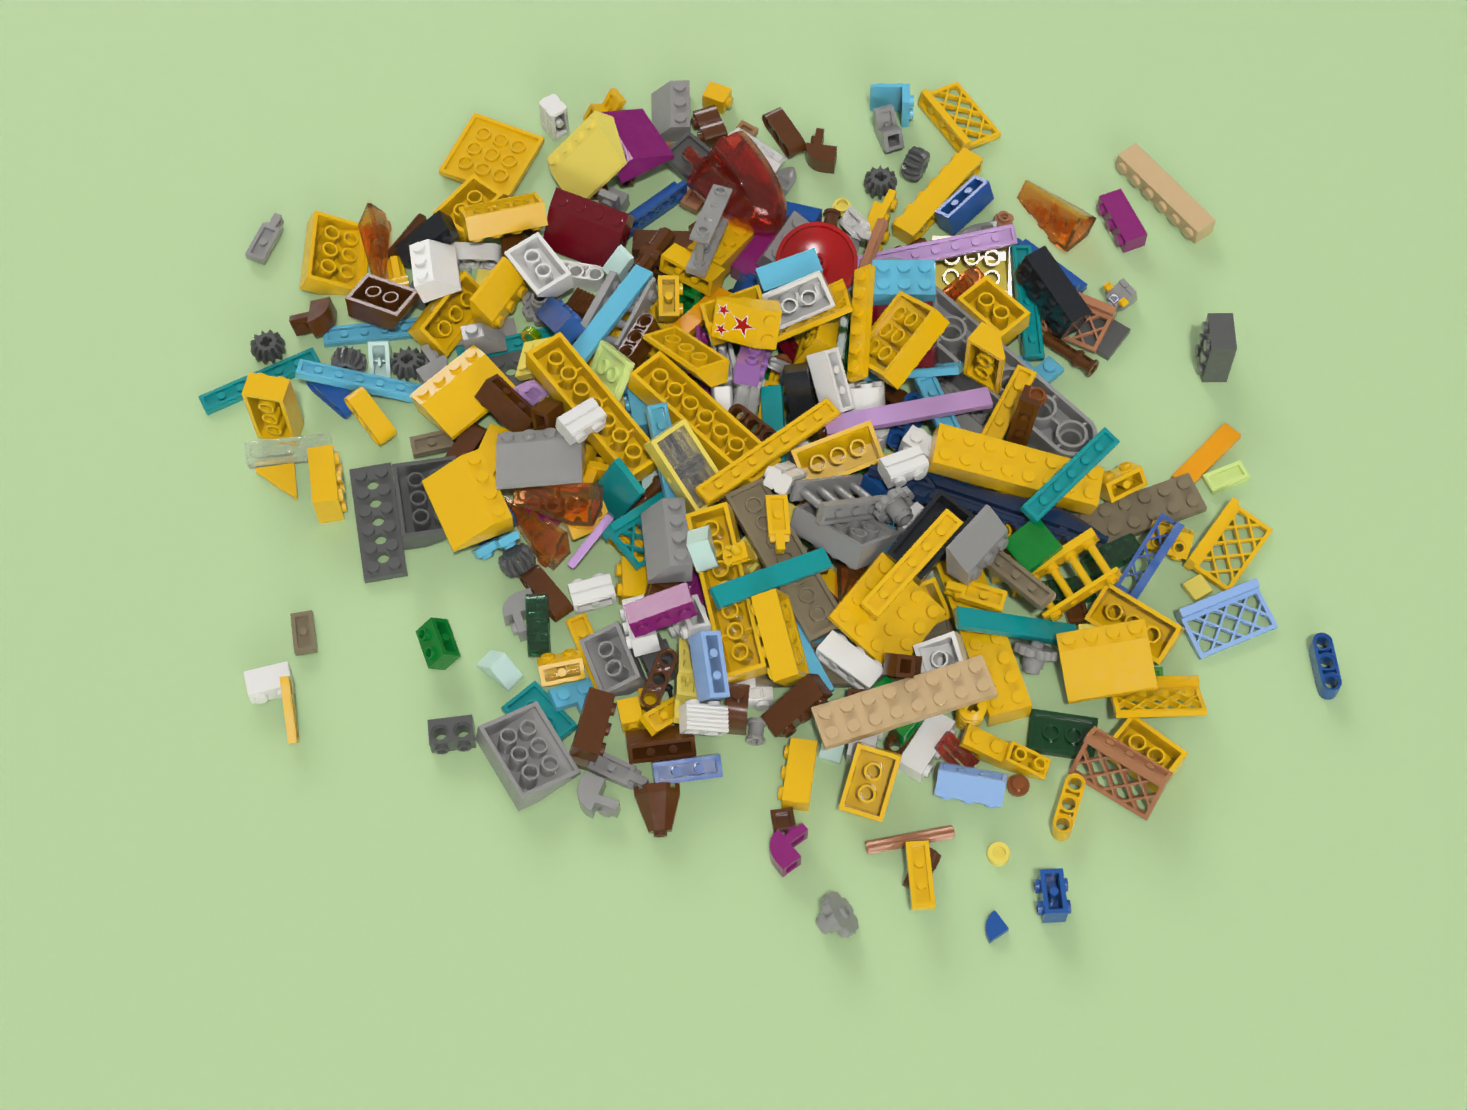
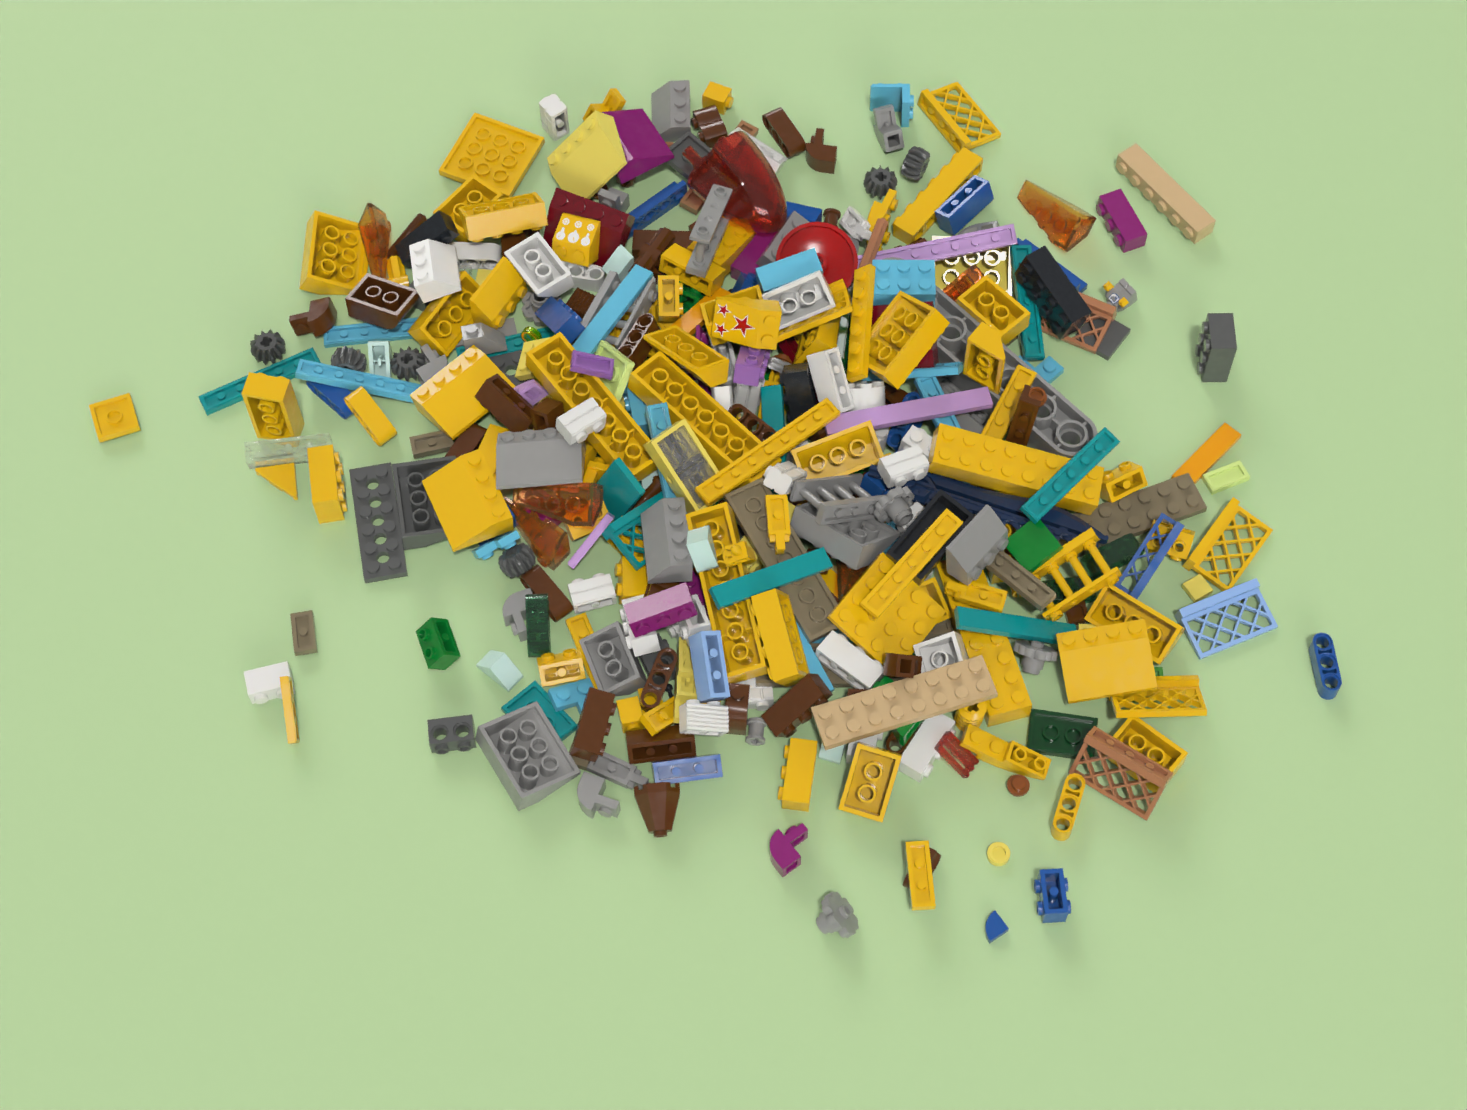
light grey hinge [245,213,284,265] -> none
light grey plate [768,167,796,197] -> none
reddish brown tile [770,807,796,833] -> none
light yellow plate [832,198,852,217] -> none
nougat axle [865,825,955,854] -> none
light blue brick [934,762,1007,808] -> none
nougat plate [994,211,1014,226] -> none
reddish brown pin [1042,331,1099,377] -> none
none -> yellow plate [89,393,141,443]
none -> yellow slope [552,213,601,267]
none -> medium lavender tile [570,350,614,380]

